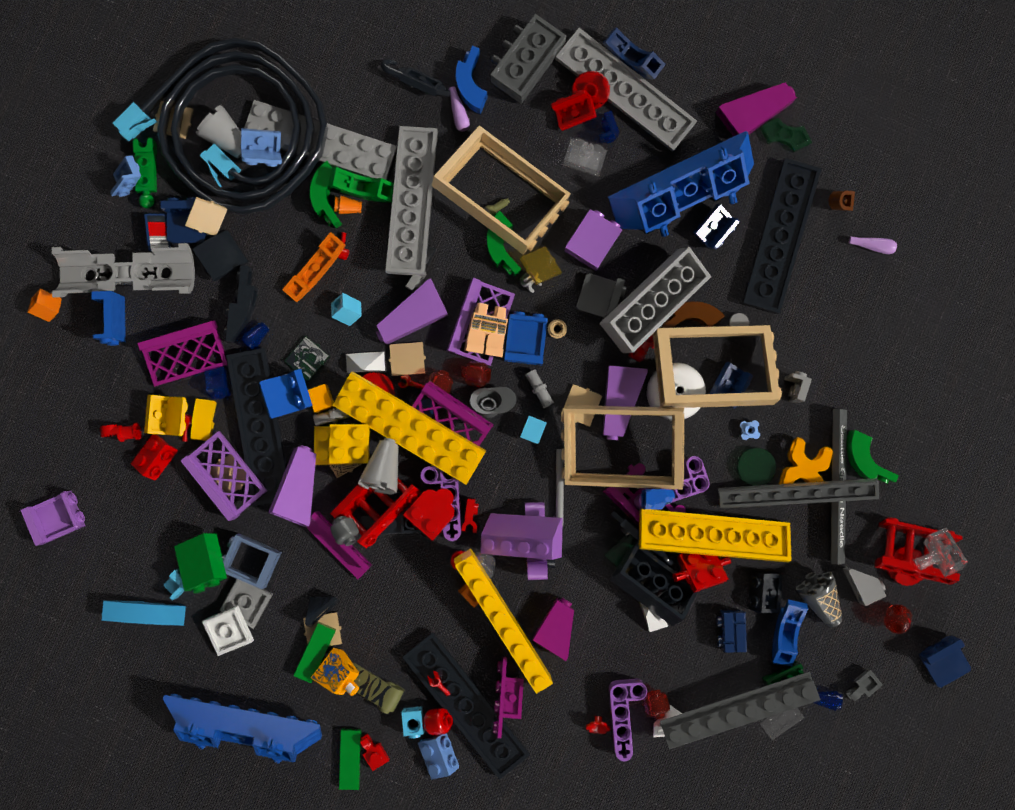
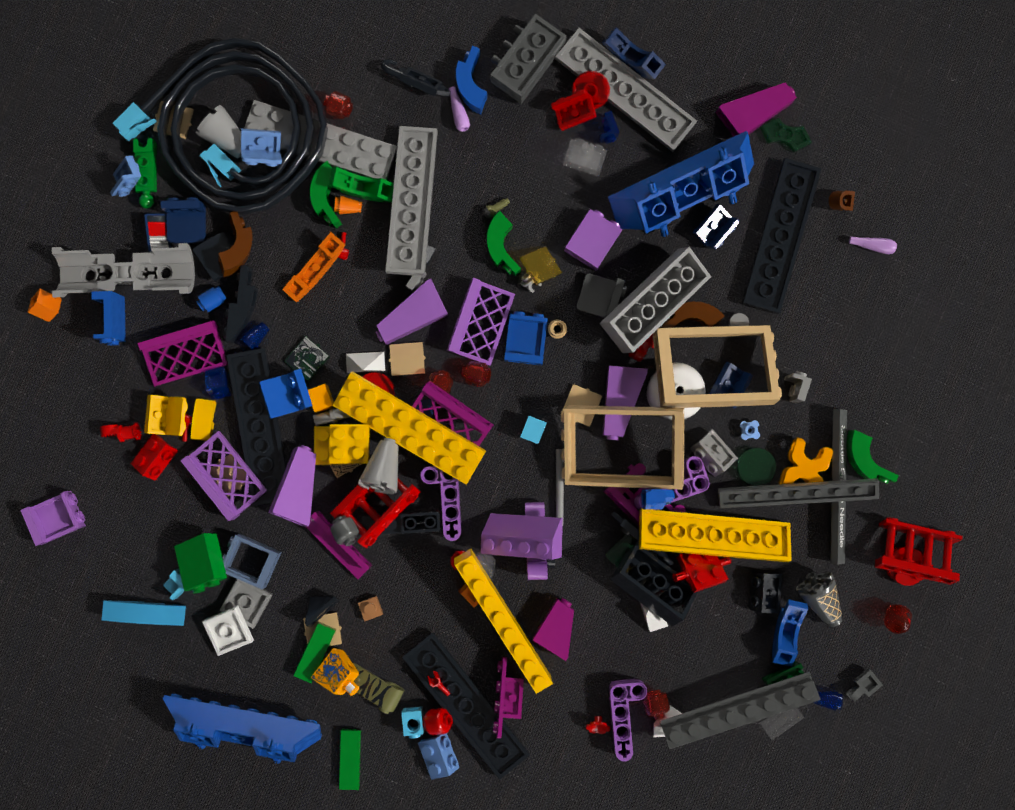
tan piece [185,197,227,236] -> none
medium azure panel [331,293,361,326] -> none
red plate [360,733,390,771] -> none
red hand [398,375,425,389] -> none
red plate [403,489,454,541] -> none
tan window [431,125,571,255] -> none
red plate [461,498,479,533] -> none
light nougat hips [464,303,508,357] -> none
dark grey piece [470,387,516,418] -> none
light grey pin [525,369,554,408] -> none
dark blue brick [716,610,747,653] -> none
light grey slope [843,567,886,606] -> none
clear brick [915,528,968,577] -> none
dark blue bracket [918,635,971,688] -> none
none -> blue brick [197,286,227,312]
none -> reddish brown arch [218,212,252,277]
none -> clear red head [323,91,353,120]
none -> medium nougat plate [358,596,383,622]
none -> light grey bracket [690,429,738,477]

